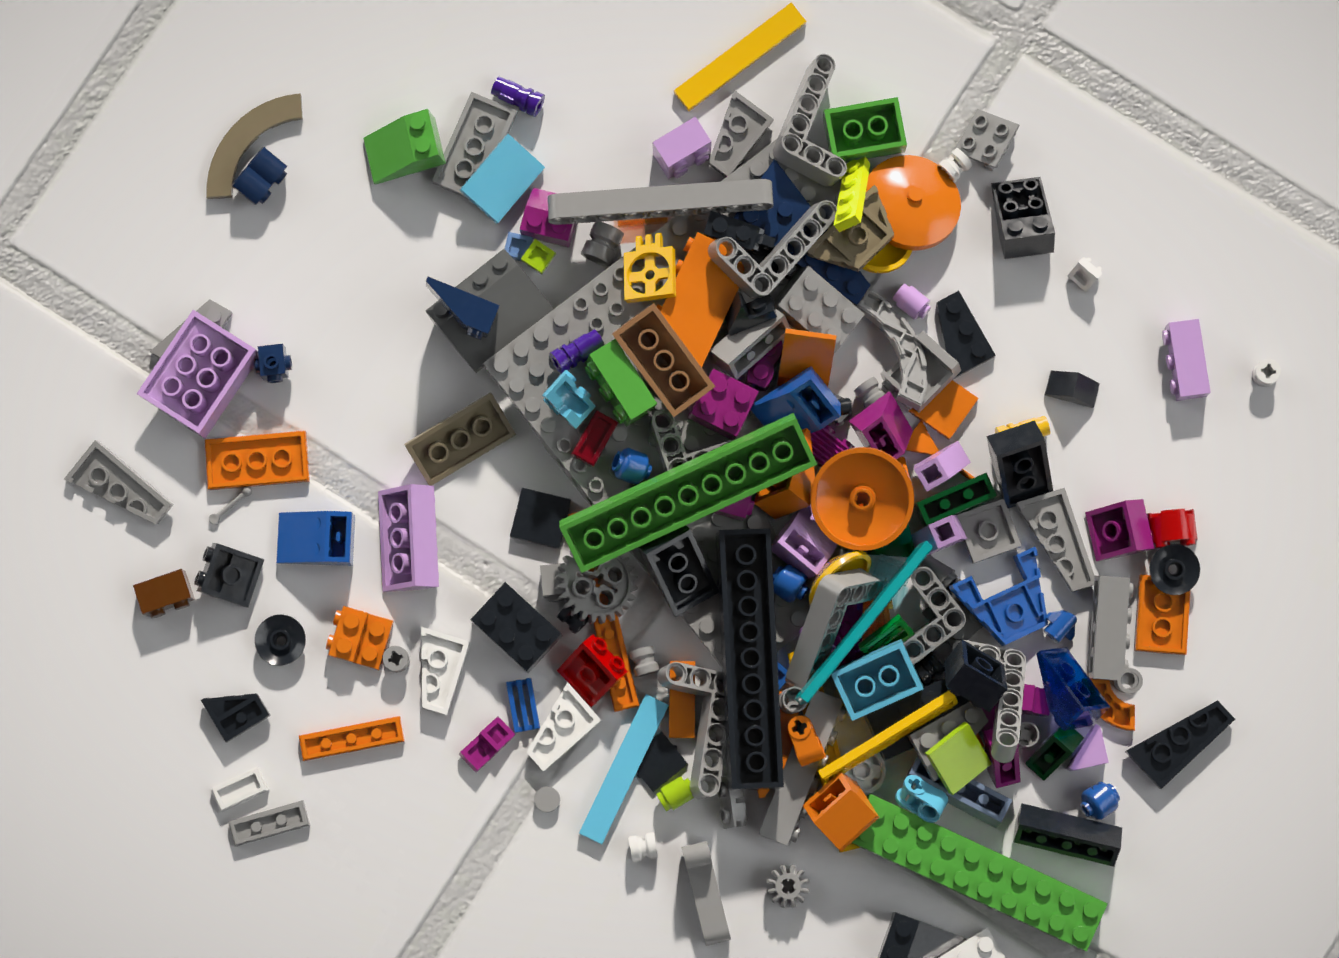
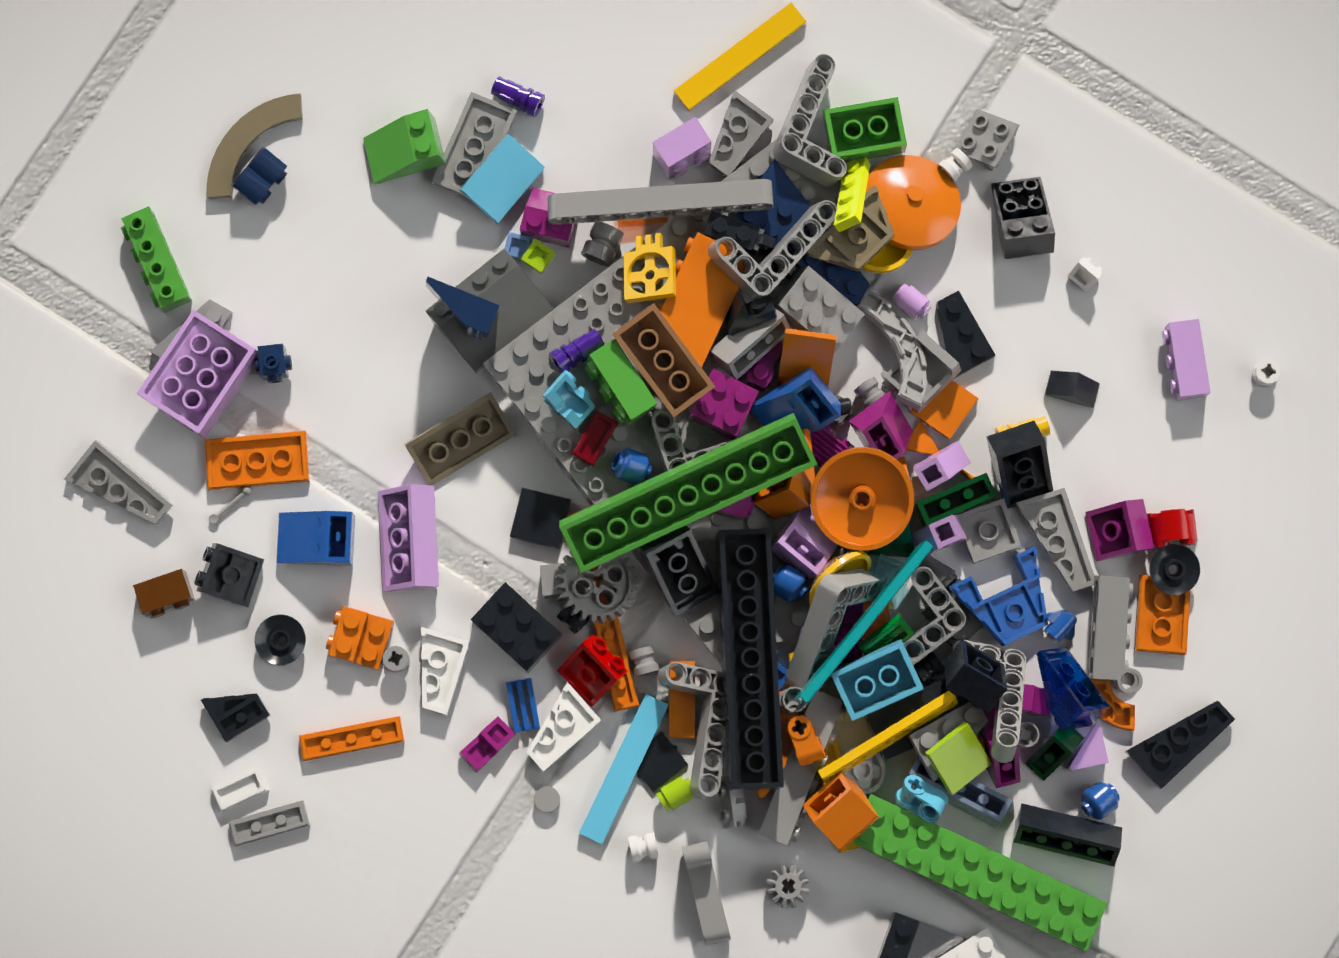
none -> bright green brick [121,206,192,313]

